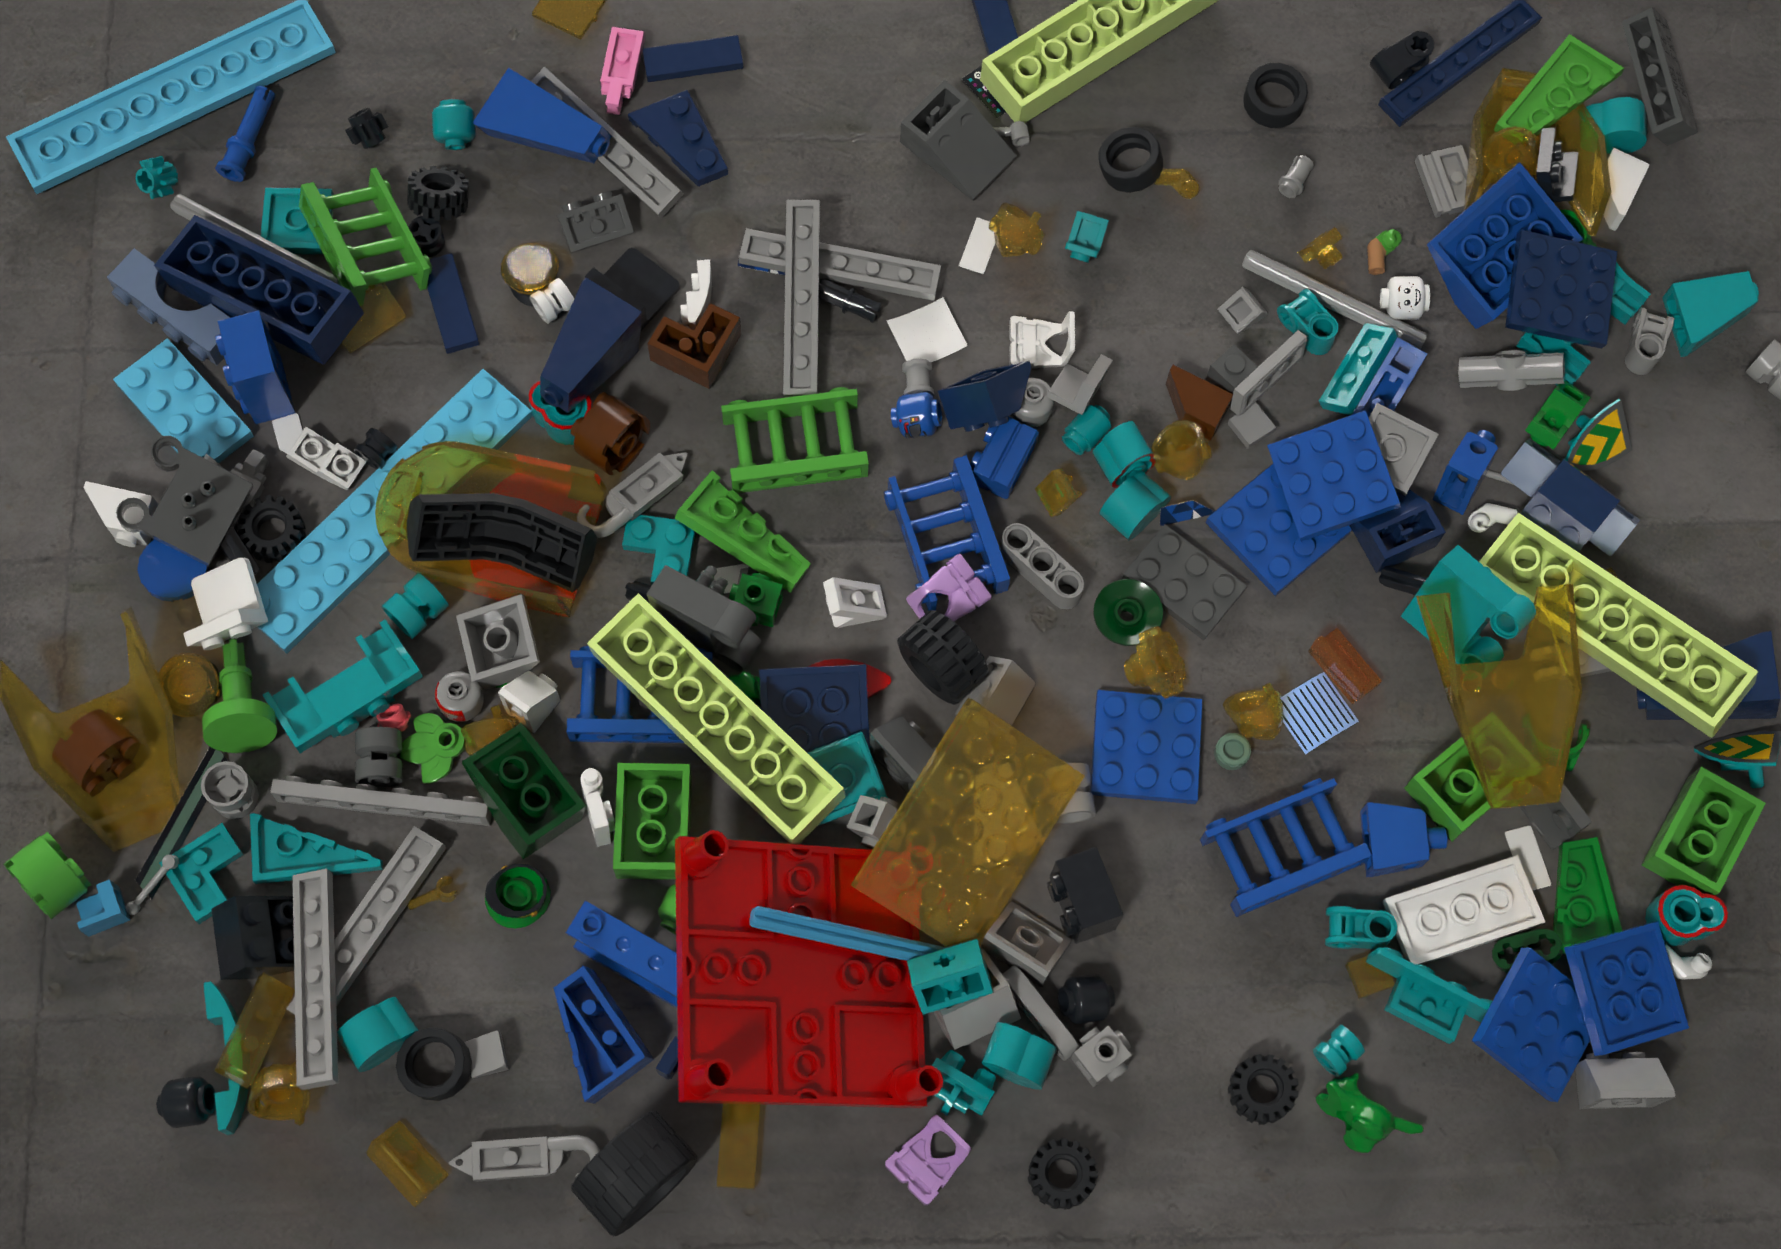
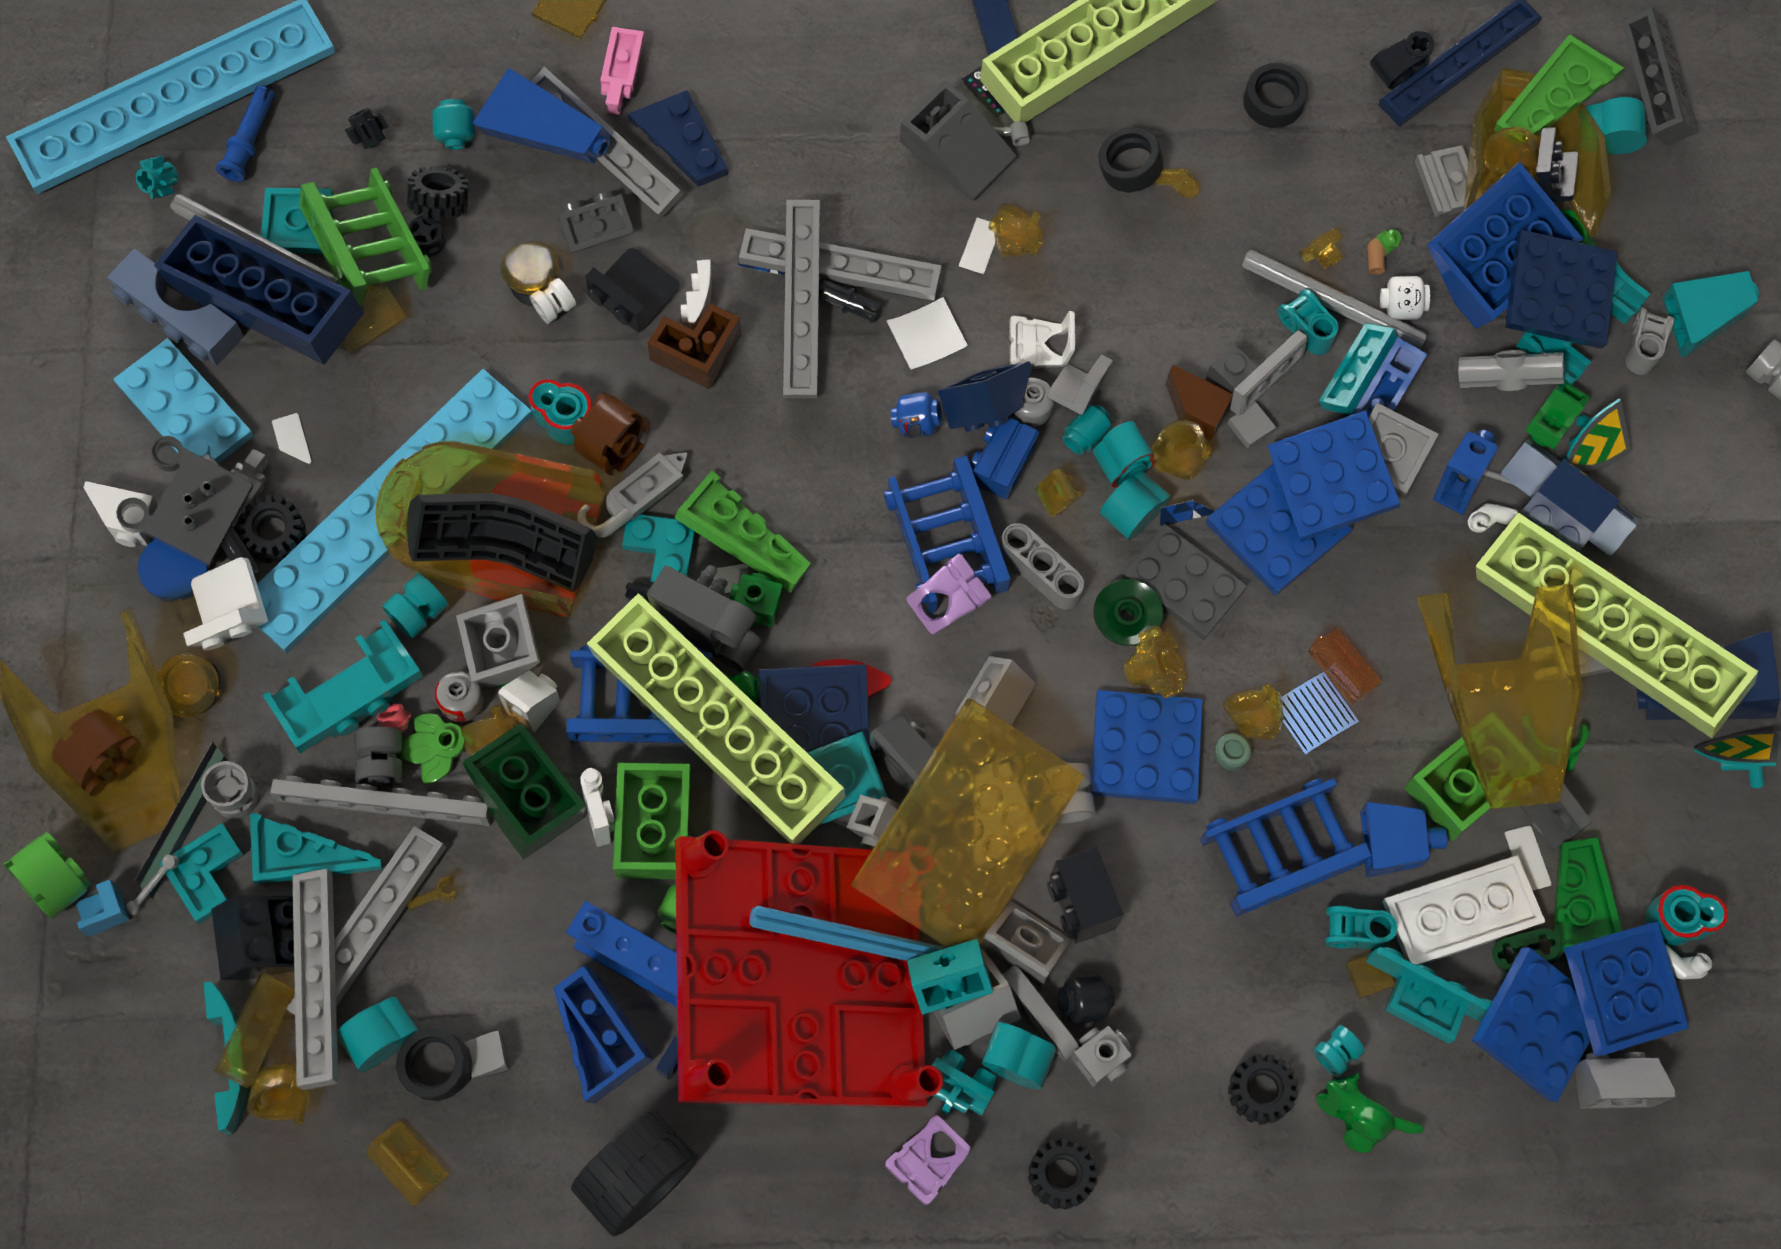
black head [156,1076,216,1128] -> none
bright green piece [202,639,277,753] -> none
blue brick [215,310,295,424] -> none
white slope [286,427,366,490] -> none
black wheel [353,428,398,470] -> none
dark blue tile [427,253,480,354] -> none
light grey plate [449,1135,600,1182] -> none
green piece [485,864,551,928] -> none
dark blue slope [540,278,642,413] -> none
dark blue tile [642,35,743,82] -> none
clear yellow tile [717,1103,761,1189] -> none
bright green fence [721,387,869,493] -> none
white slope [823,577,887,628] -> none
black tyre [897,610,989,705] -> none
light grey bush [902,359,934,397] -> none
teal bracket [1065,211,1109,263] -> none
light grey slope [1218,287,1268,334] -> none
light grey pin [1279,155,1314,198] -> none
dark blue slope [1350,489,1446,573] -> none
teal piece [1379,545,1536,681] -> none
white slope [1592,148,1650,231] -> none
bright green brick [1641,766,1766,896] -> none

